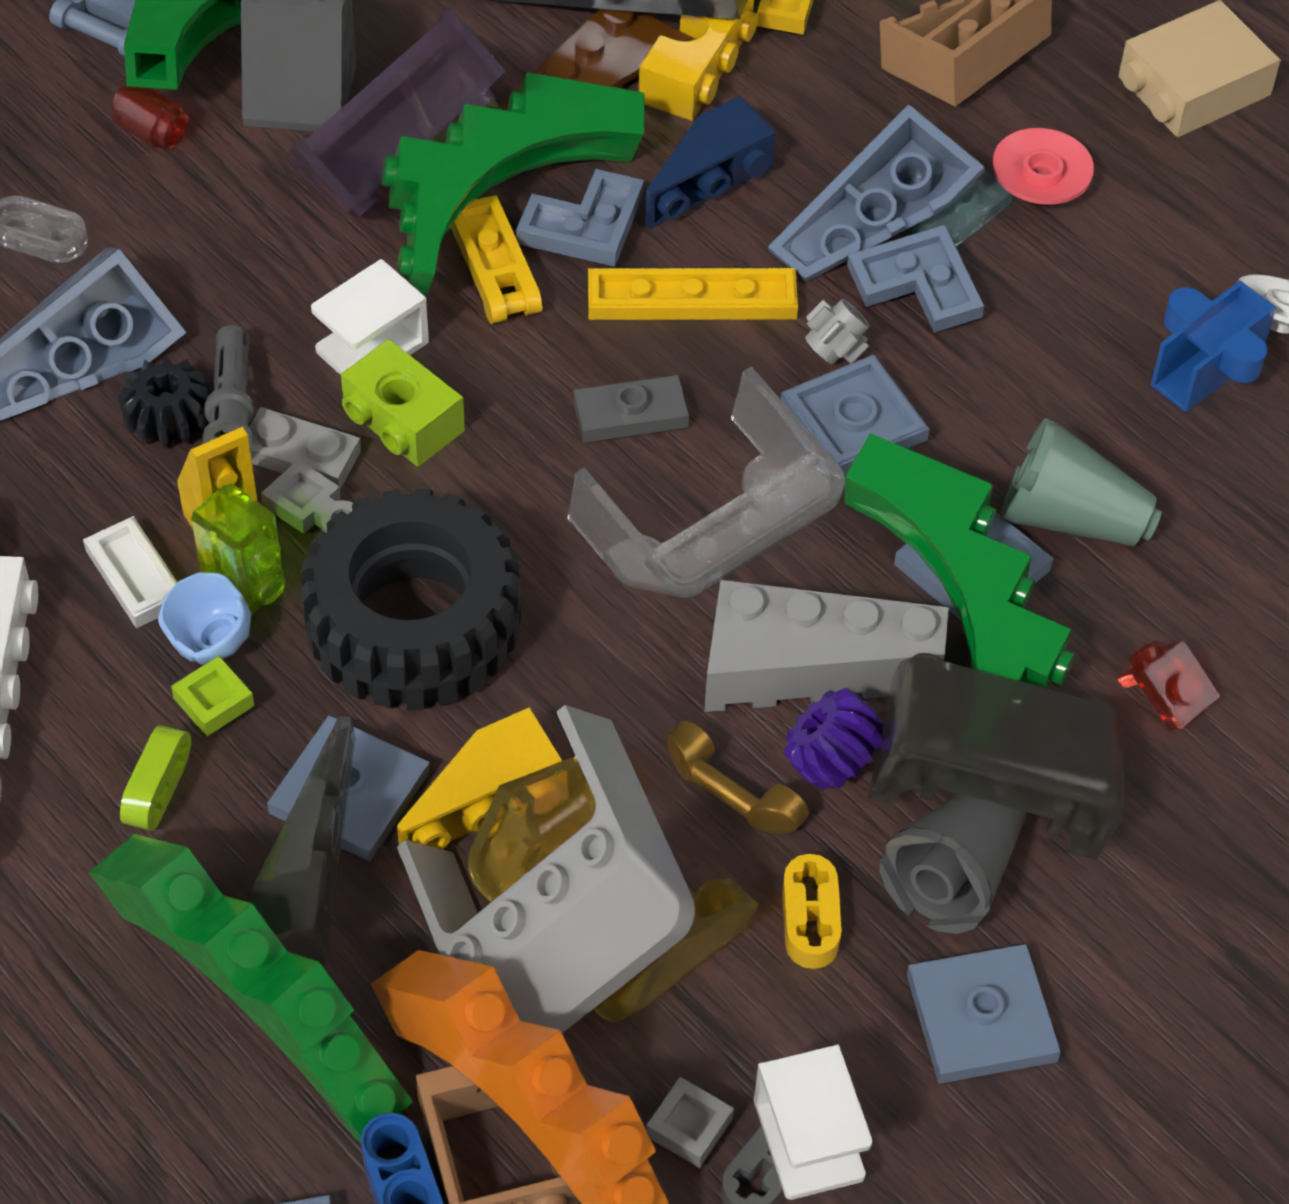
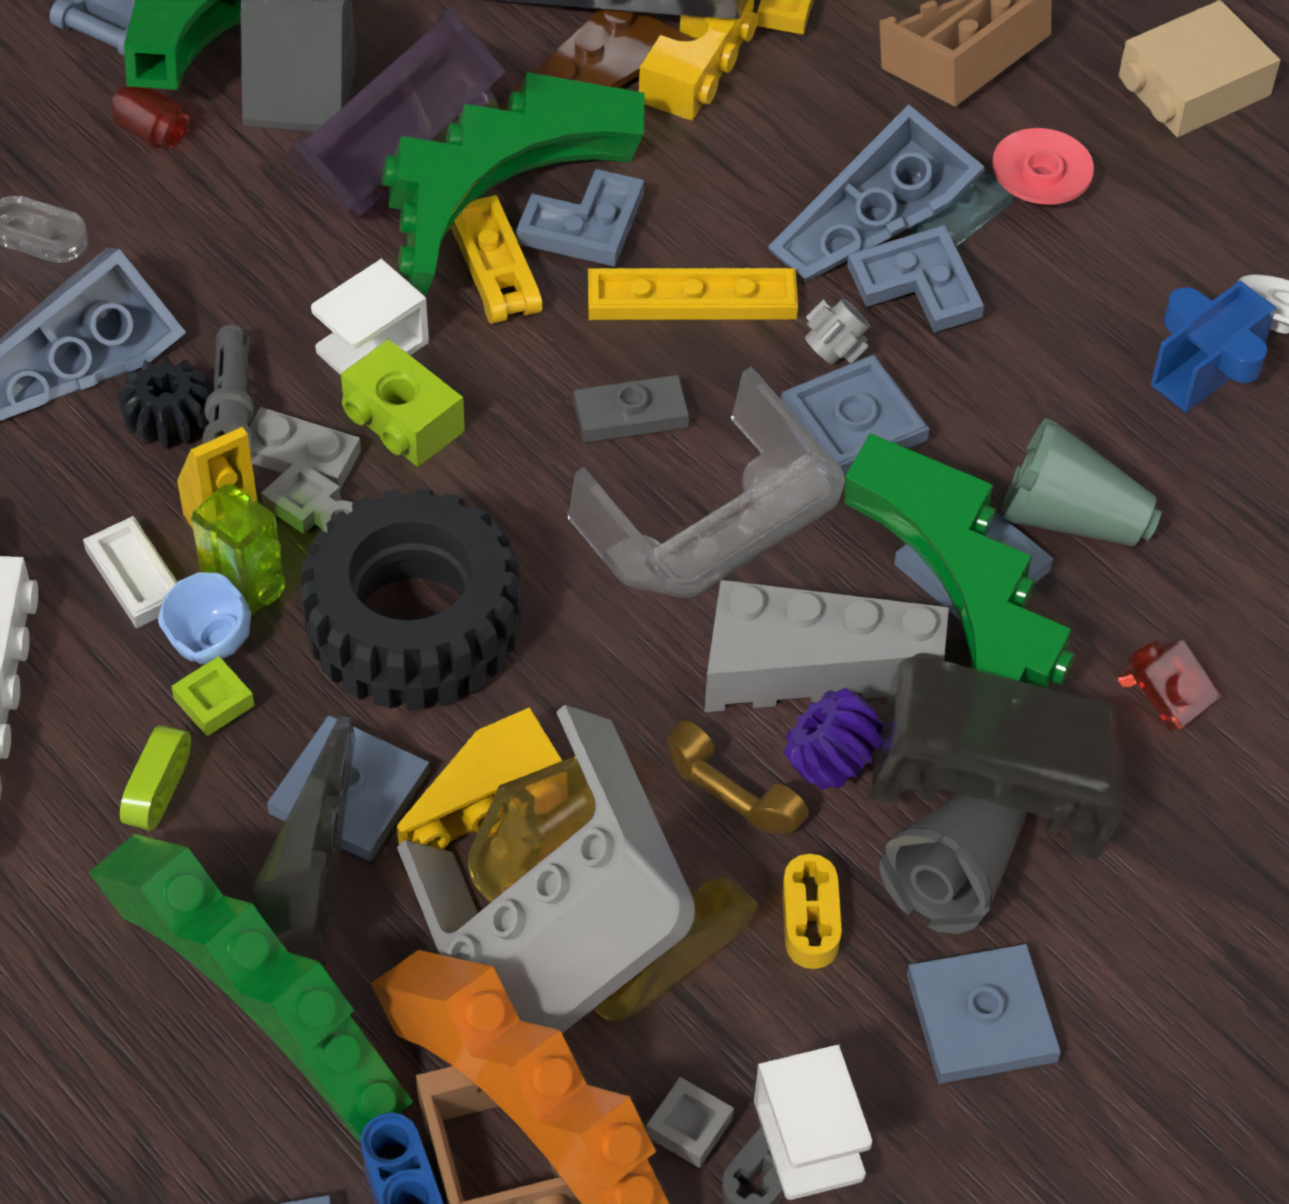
dark blue slope [645,96,776,229] -> none

